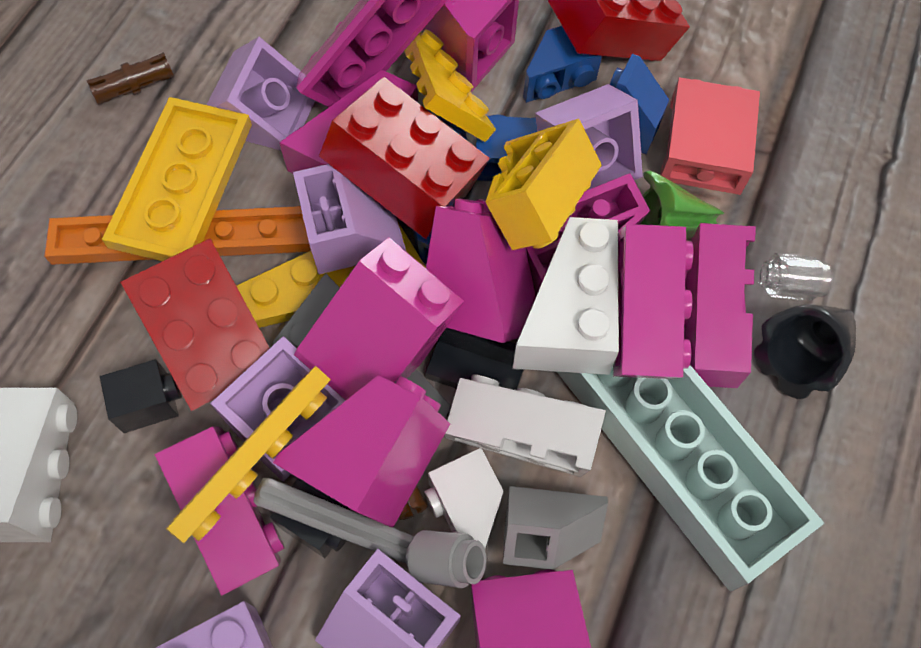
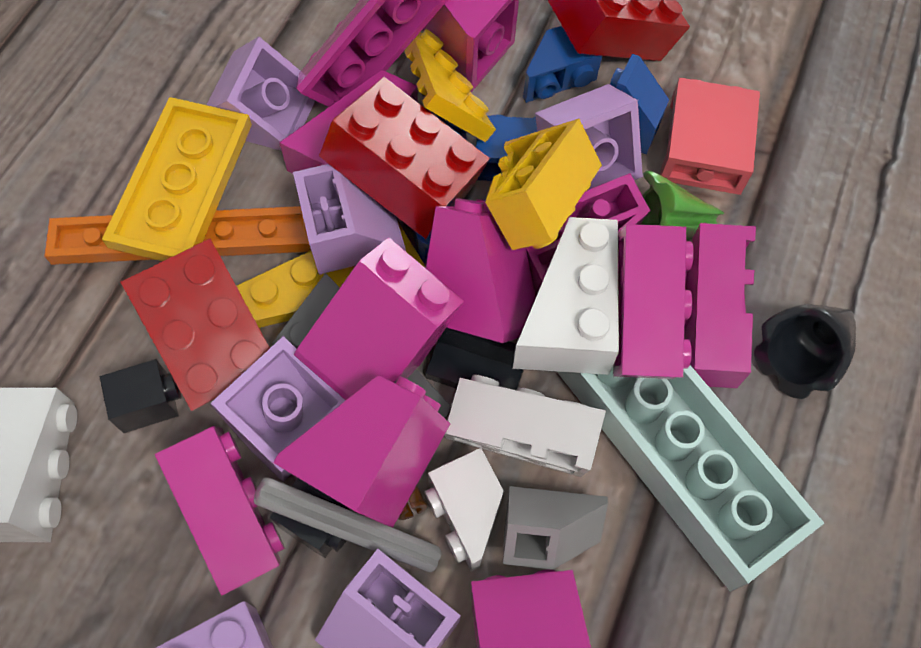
reddish brown pin [87,52,174,105] -> none
yellow plate [165,366,331,543] -> none
light grey brick [406,530,486,588] -> none
clear brick [760,253,832,301] -> none

